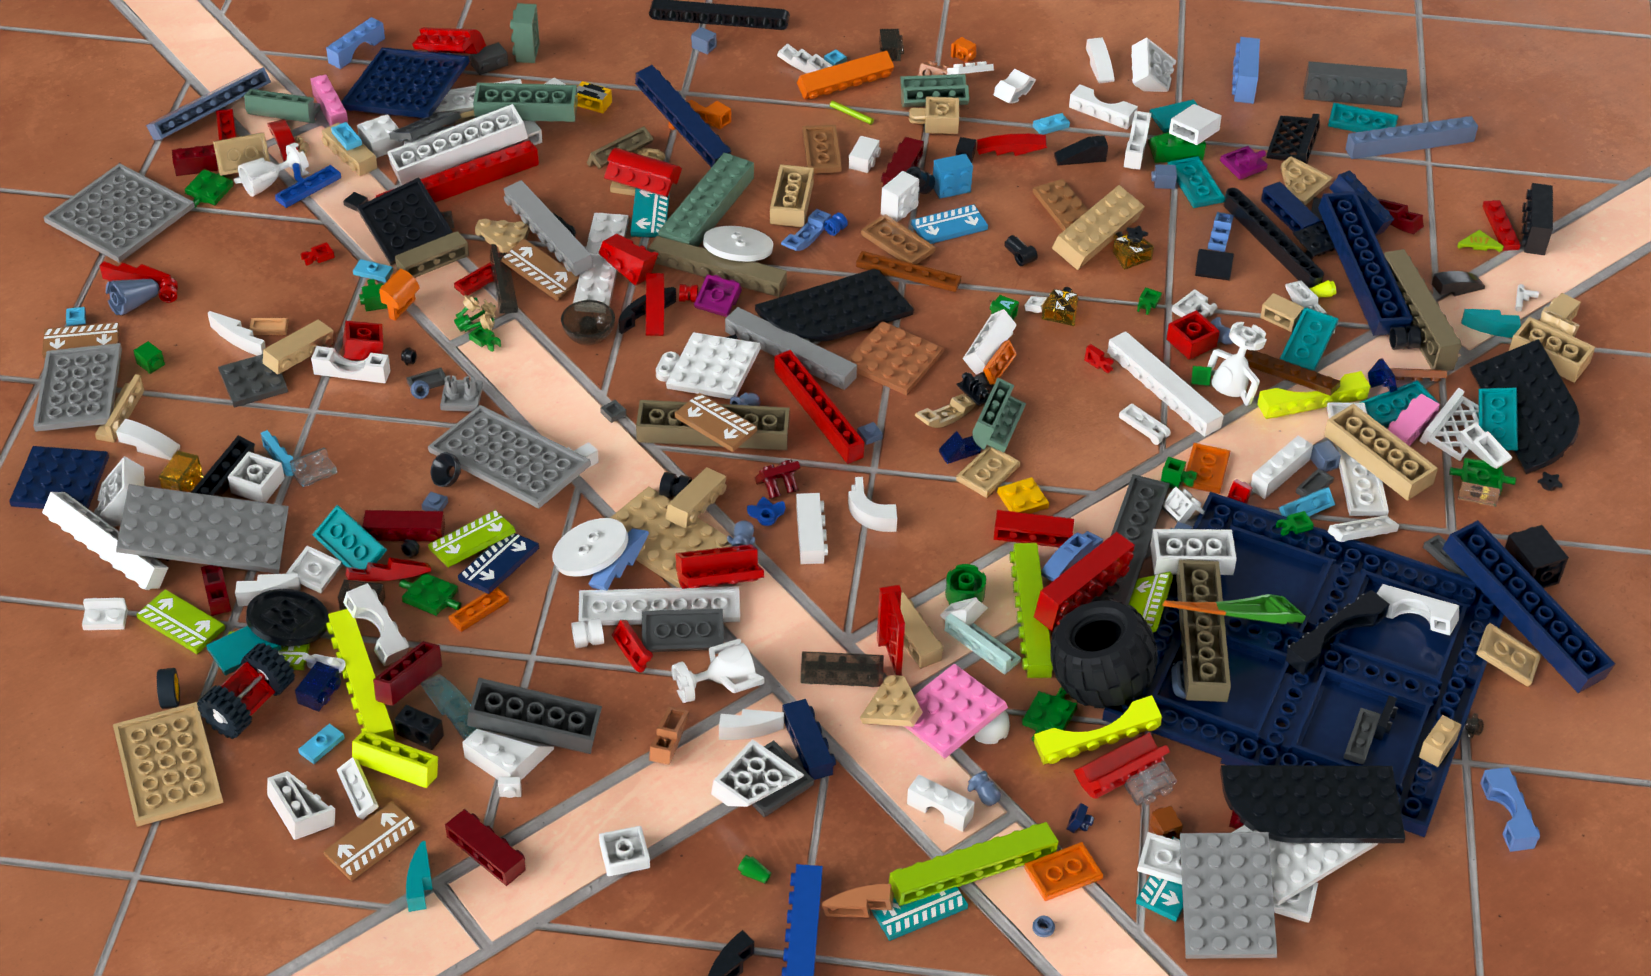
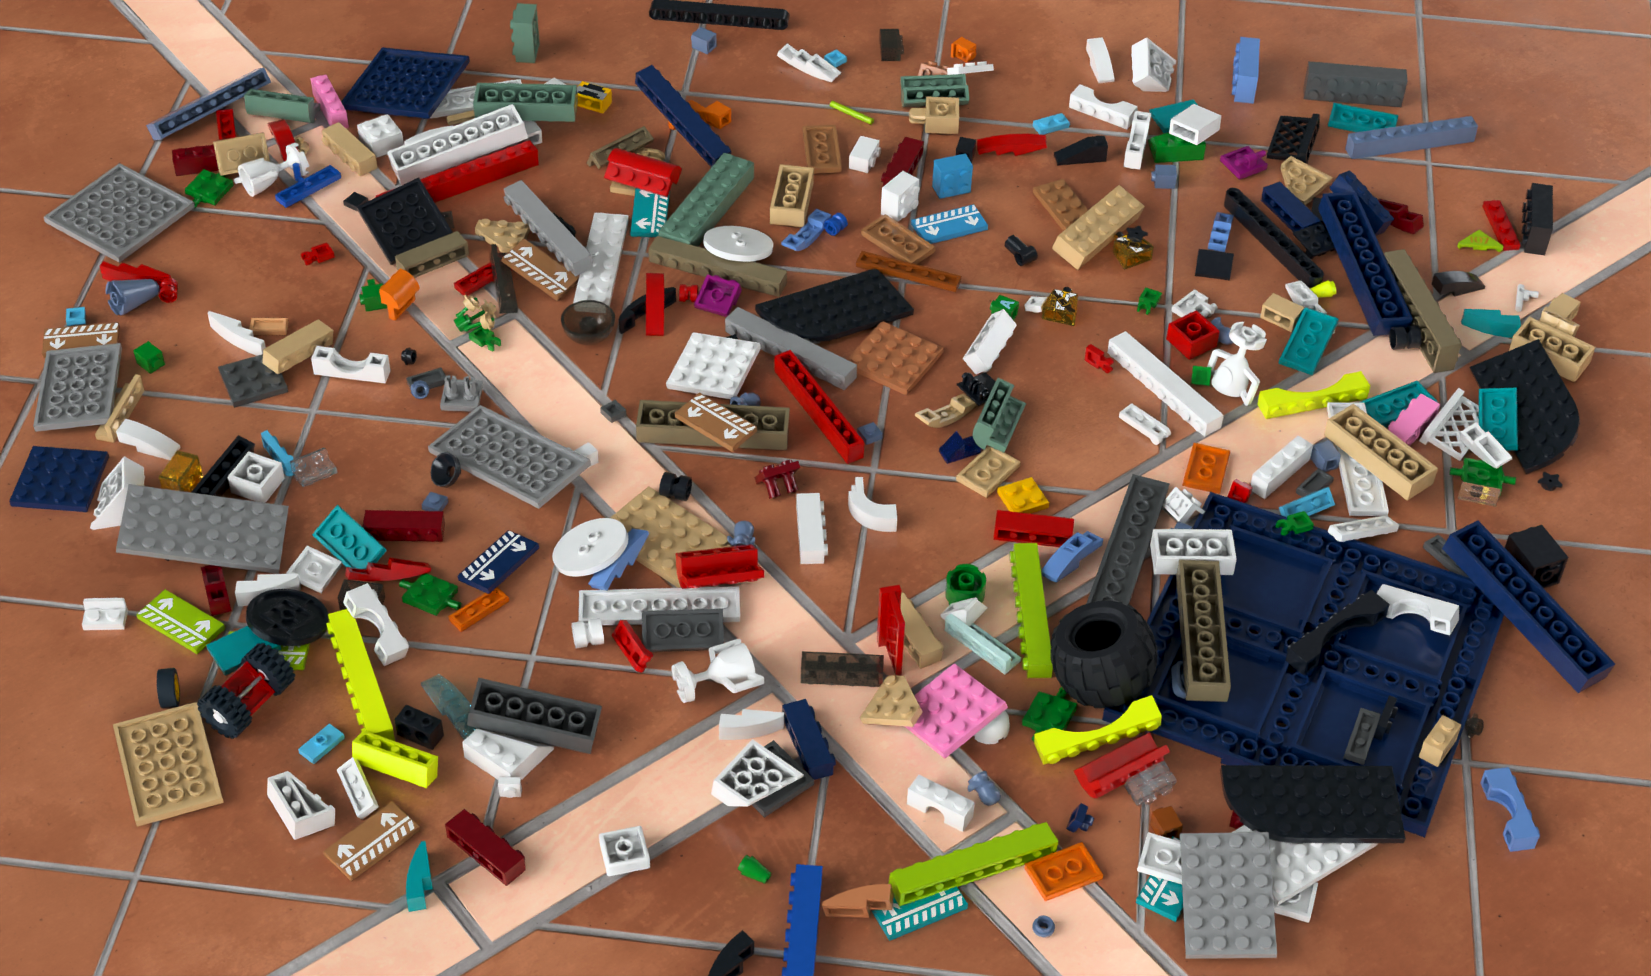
white brick [42,492,168,590] -> none
clear blue brick [295,661,341,712] -> none
white piece [302,653,346,674] -> none
medium blue arch [326,17,385,69] -> none
medium azure plate [331,122,362,151] -> none
red brick [343,321,384,360] -> none
medium azure plate [353,259,393,282] -> none
dark red brick [373,641,442,706] -> none
dark grey plate [389,112,461,142] -> none
black plate [401,539,419,557] -> none
red brick [412,27,486,54] -> none
lime tile [428,510,516,568] -> none
dark grey brick [470,42,508,75] -> none
red wedge [598,234,658,286] -> none
nougat slope [649,707,689,765] -> none
white plate [656,351,680,382] -> none
tan brick [666,467,727,528] -> none
blue plate [747,497,785,526] -> none
orange brick [797,50,894,100] -> none
black wheel [906,166,935,194] -> none
orange tile [983,340,1017,385] -> none
white brick [993,69,1036,104] -> none
red brick [1034,532,1135,631] -> none
lime tile [1129,572,1173,632] -> none
green brick [1161,457,1197,489] -> none
bright green plate [1162,594,1306,624] -> none
teal tile [1167,156,1225,208] -> none
reddish brown plate [1245,349,1340,396] -> none
clear blue slope [1368,358,1397,393] -> none
dark orange plate [1388,368,1447,381] -> none
tan tile [1476,623,1541,687] -> none

